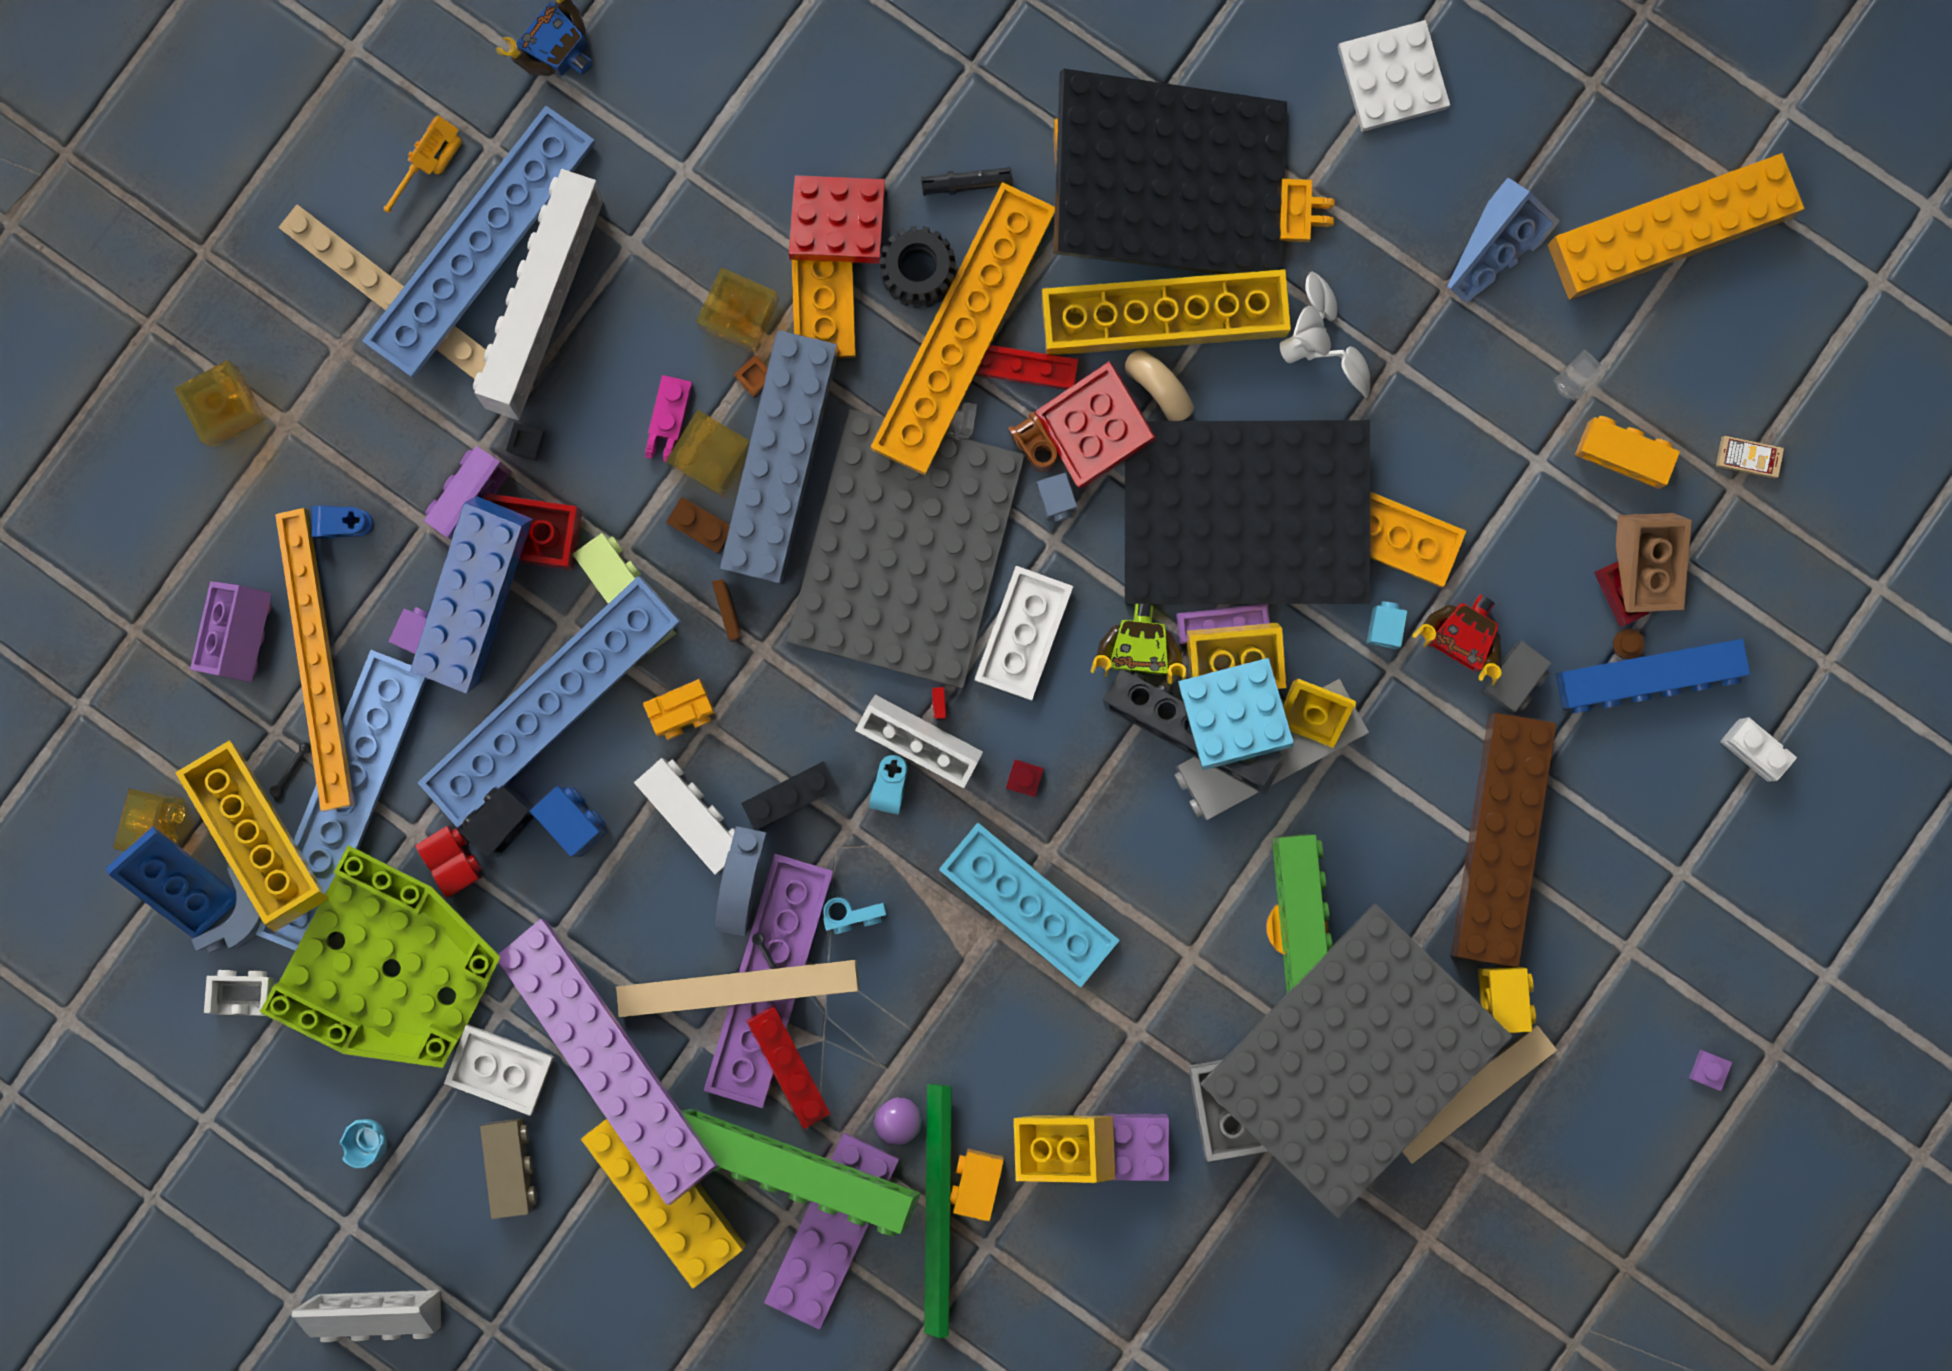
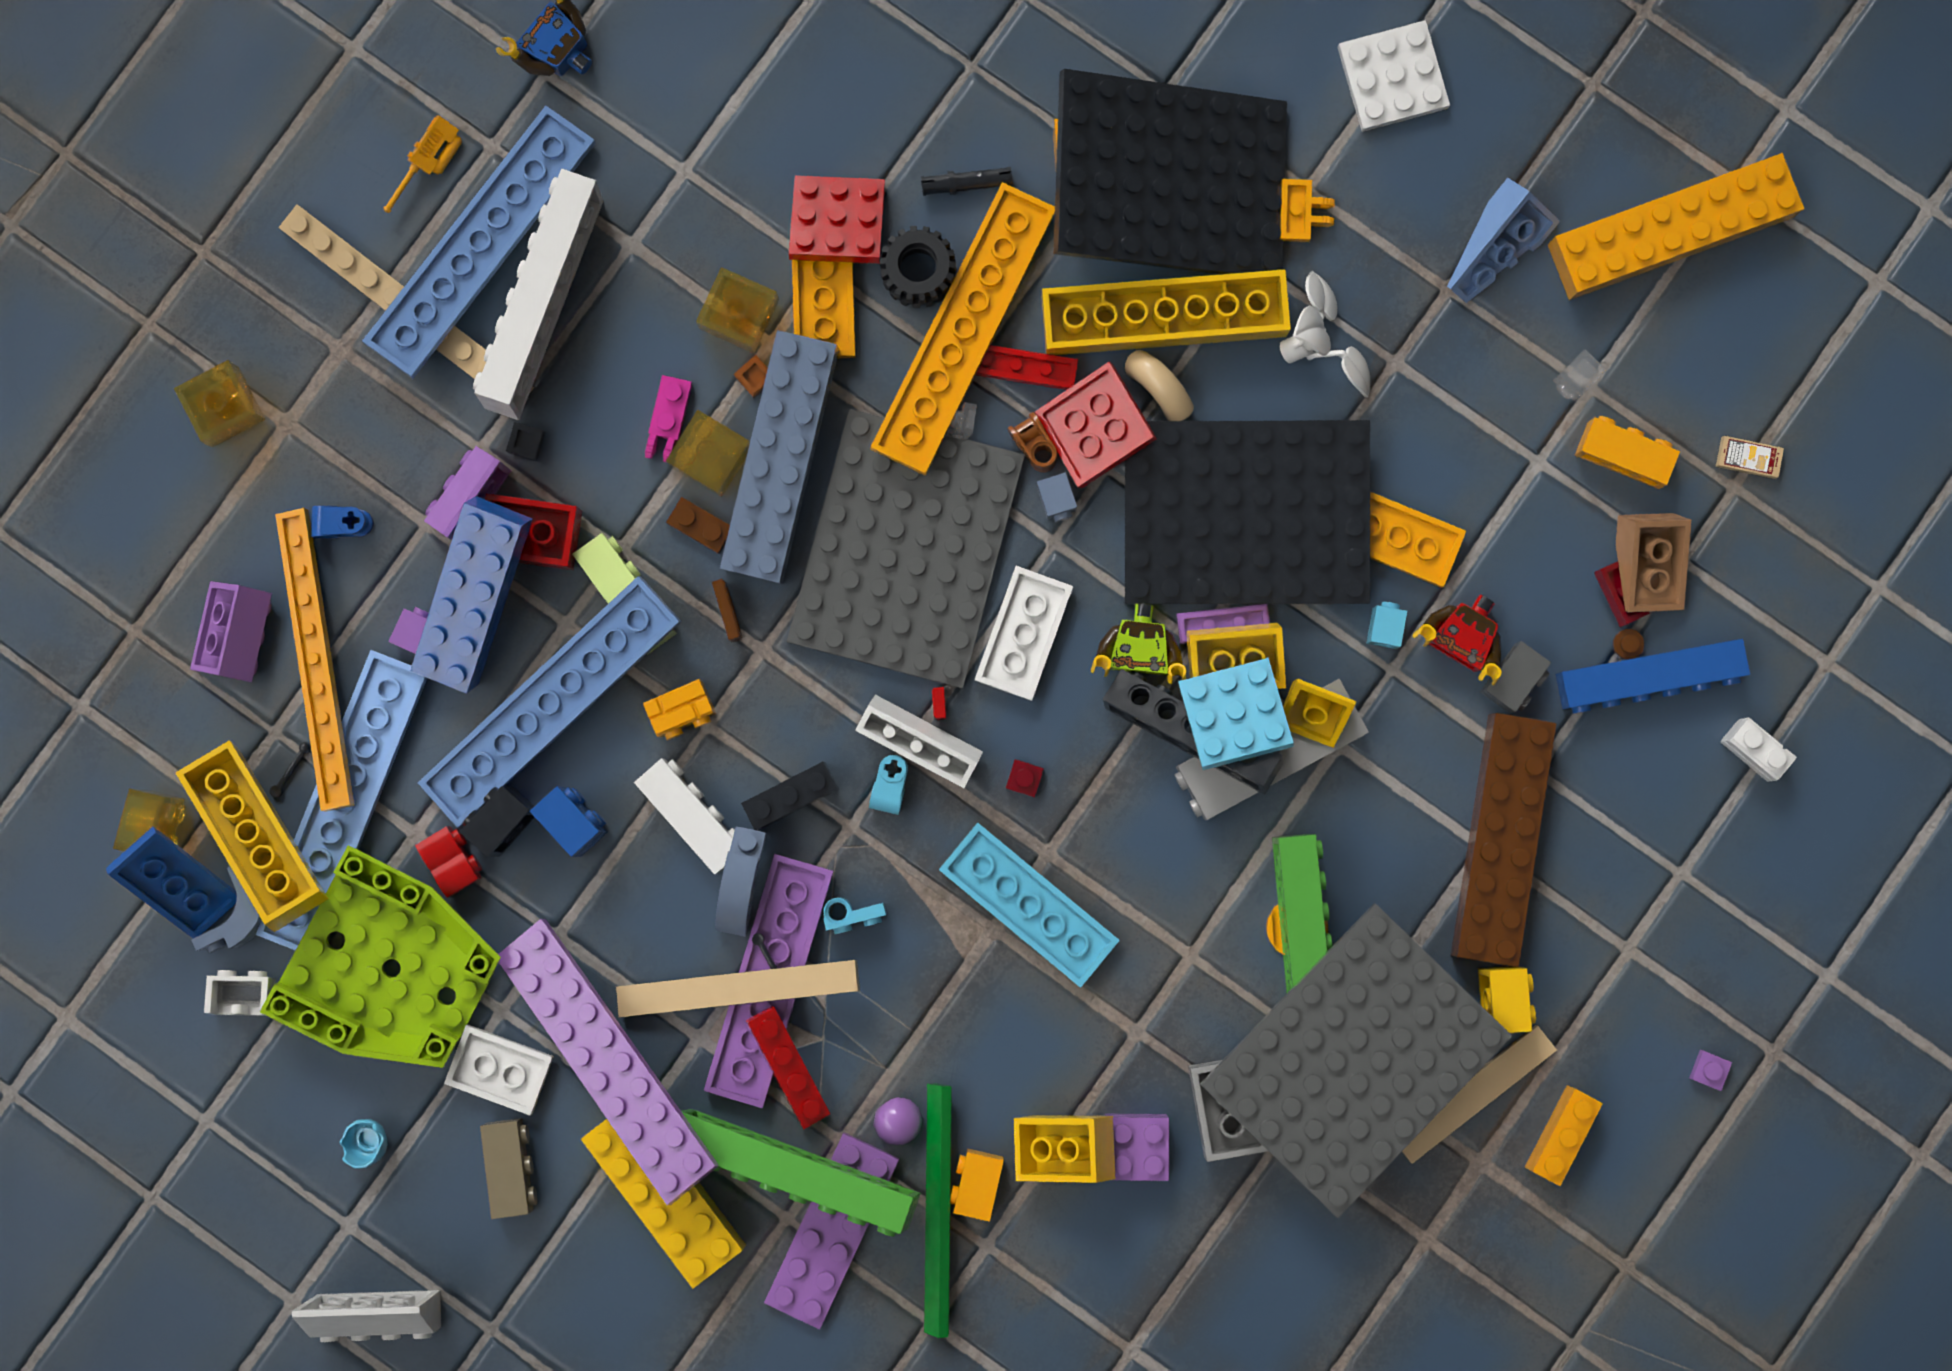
none -> light orange brick [1525,1085,1603,1186]

